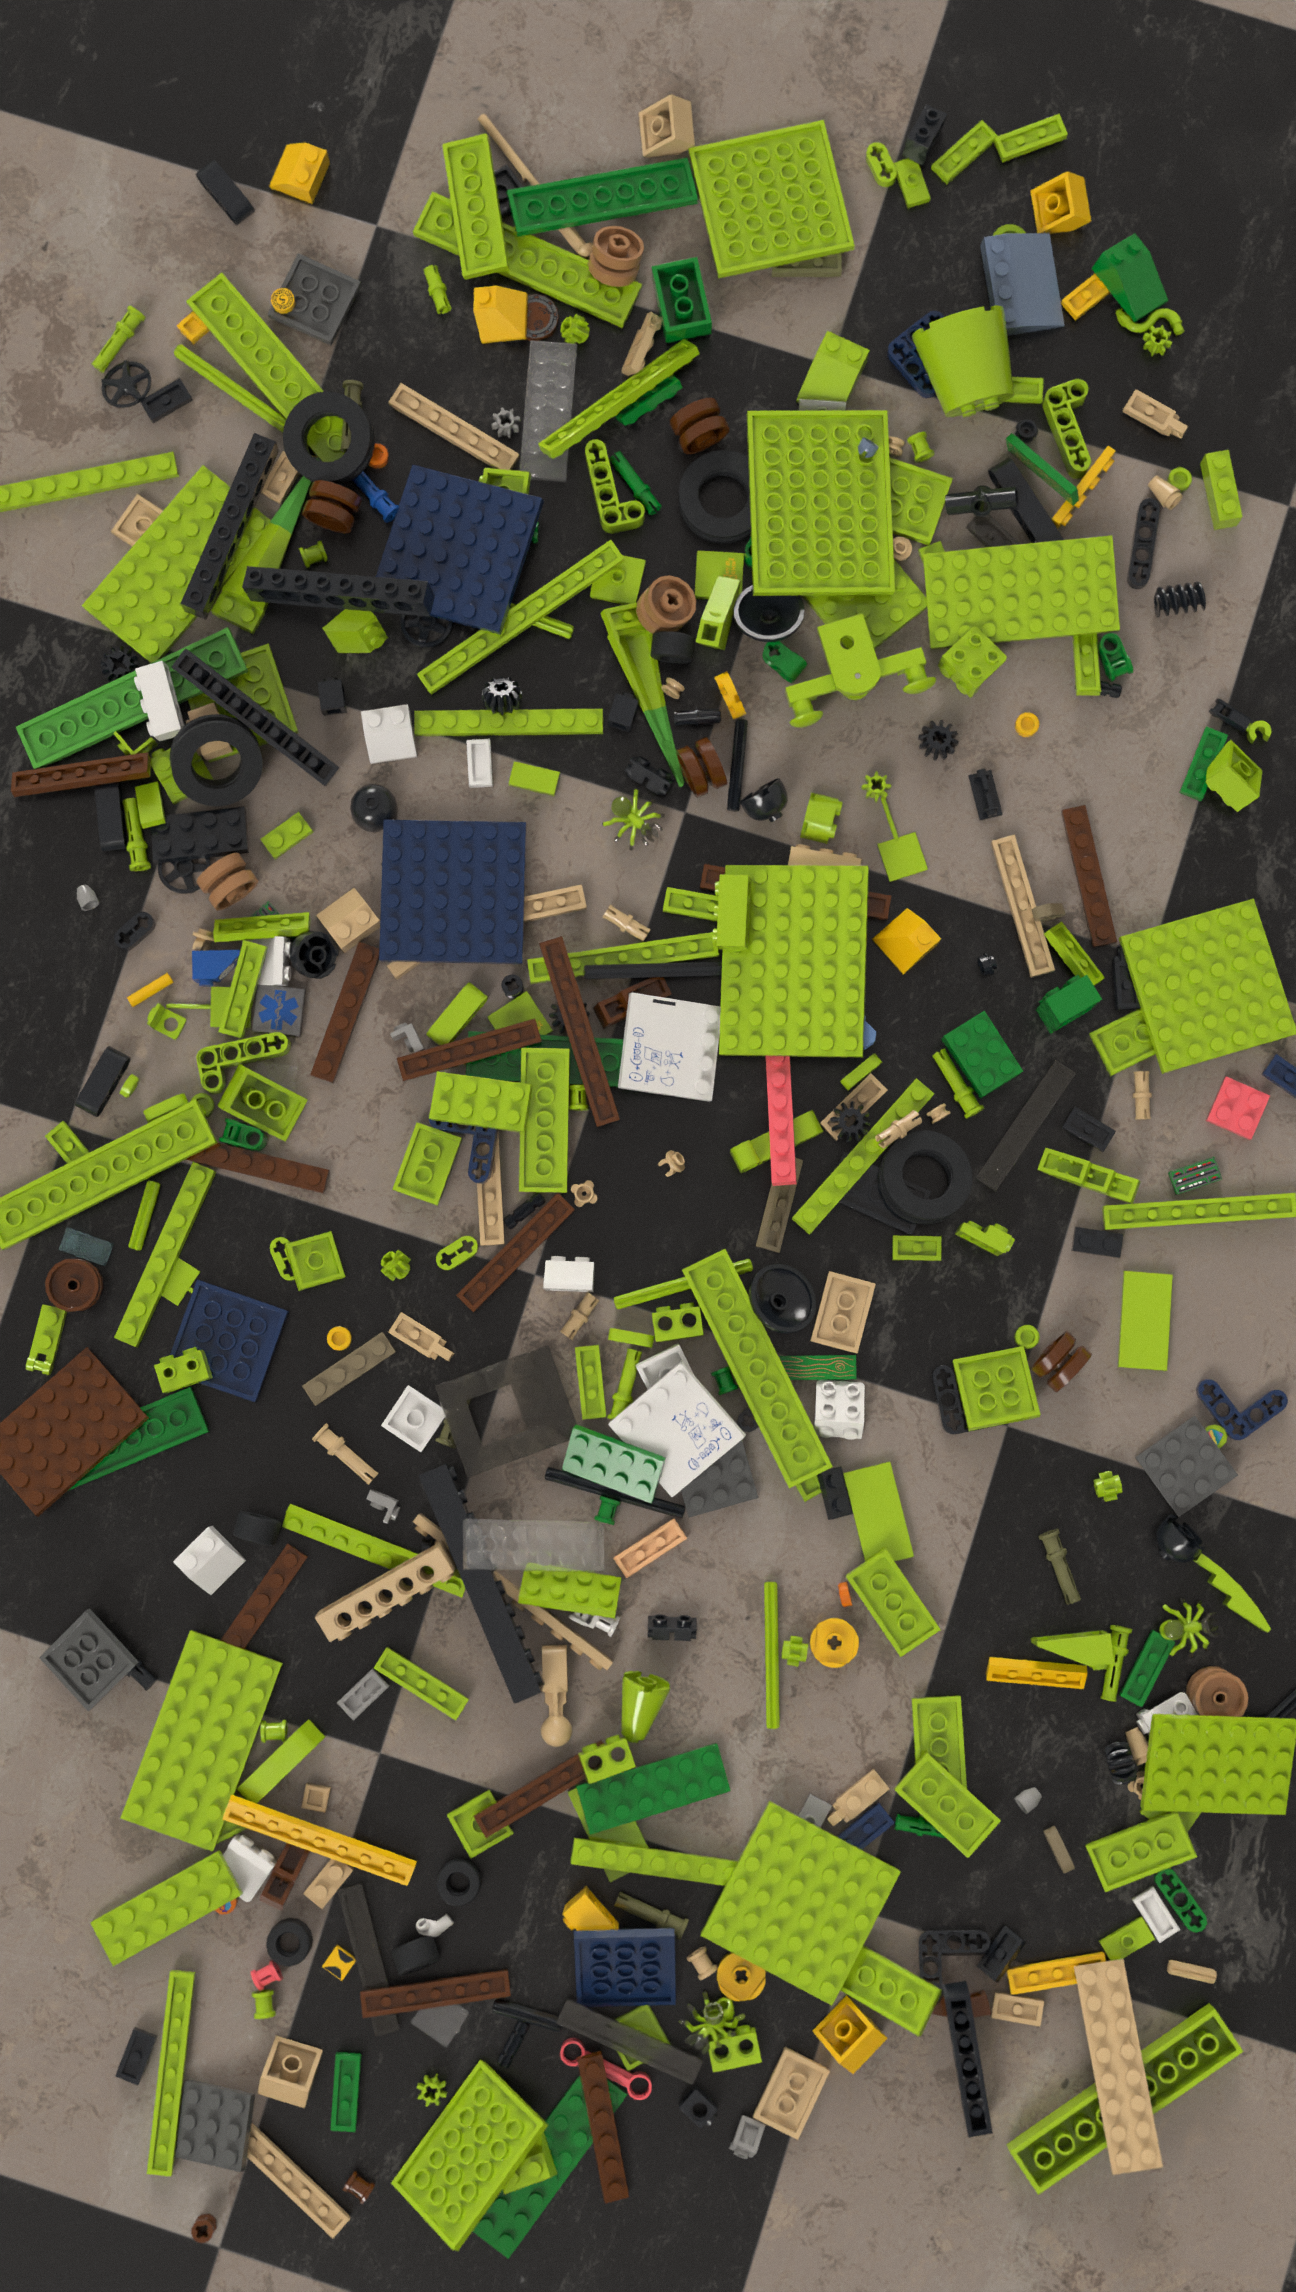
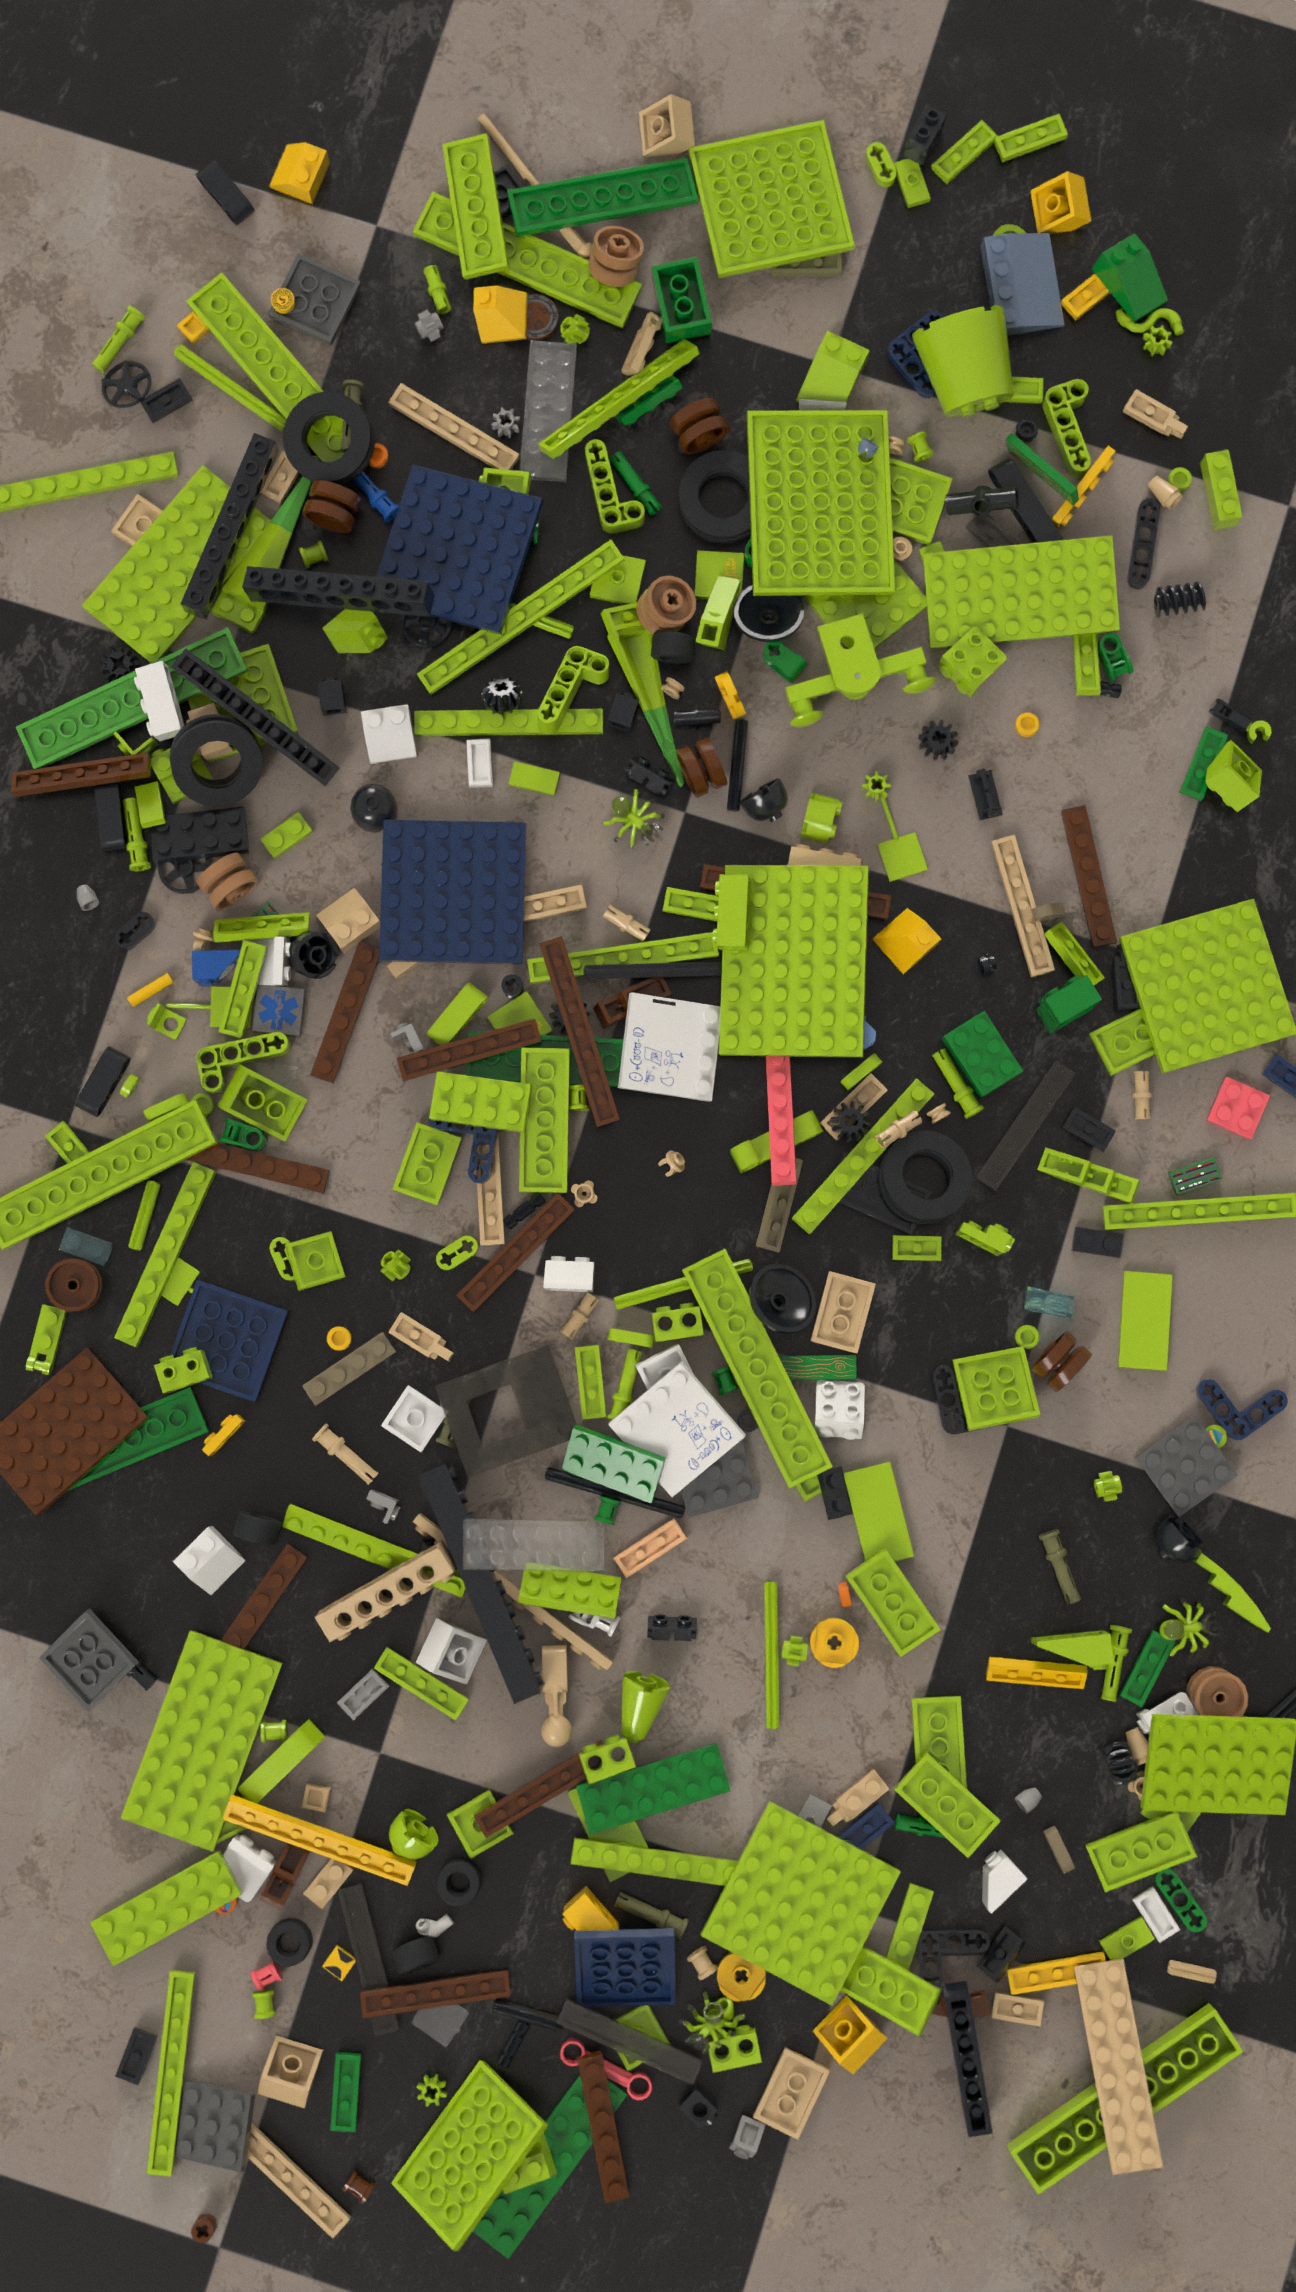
none -> yellow plate [202,1414,246,1456]
none -> lime cylinder [389,1809,438,1860]
none -> light grey gear [415,310,443,341]
none -> white slope [416,1618,487,1685]
none -> lime beam [537,646,610,734]
none -> lime plate [886,1883,934,1971]
none -> white slope [982,1849,1027,1914]
none -> clear light blue plate [1024,1286,1074,1319]

